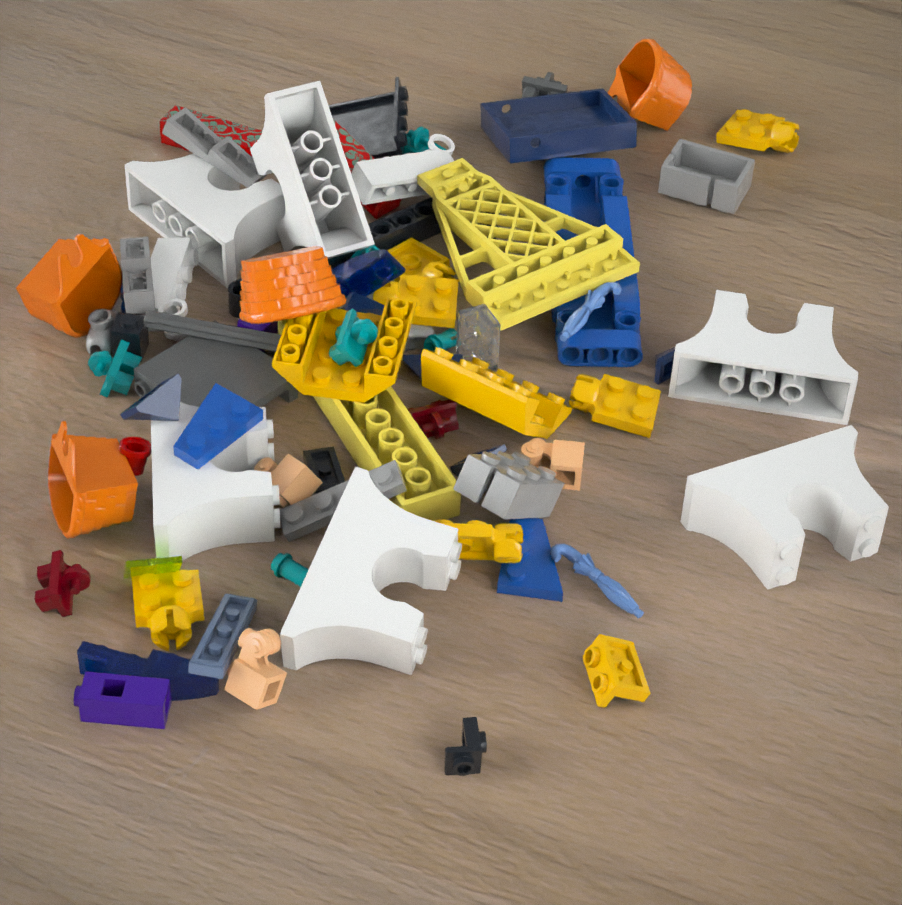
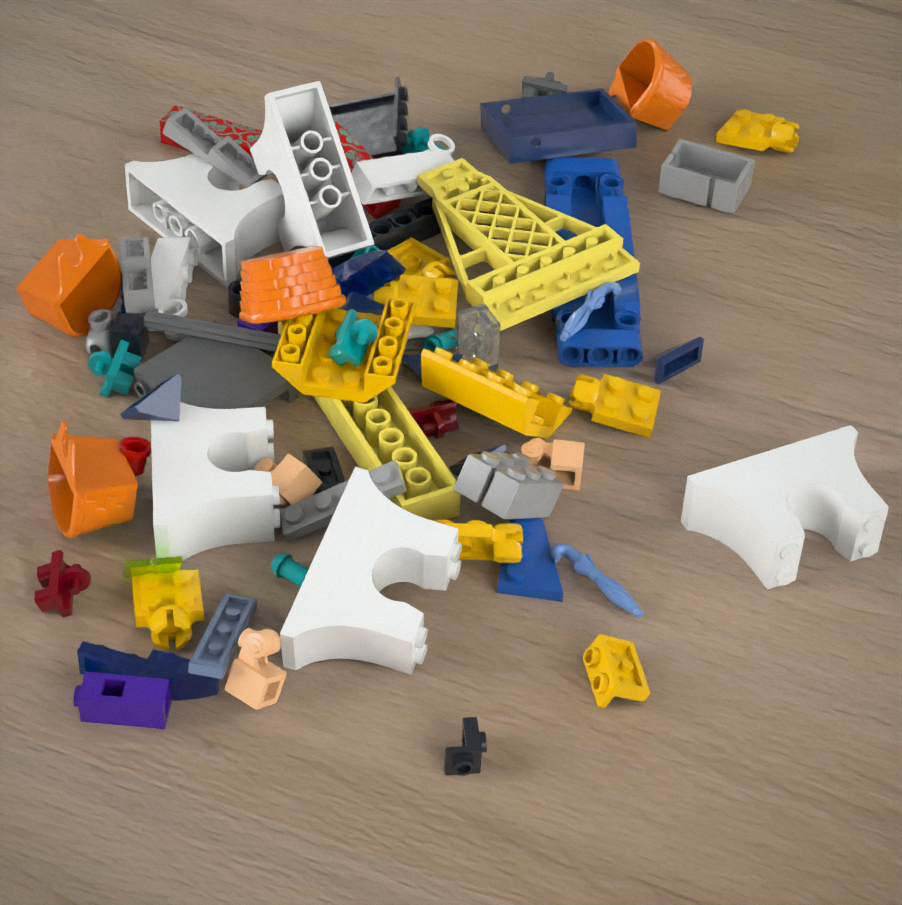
blue wing [173,383,264,470] -> none
white piece [668,290,858,425] -> none

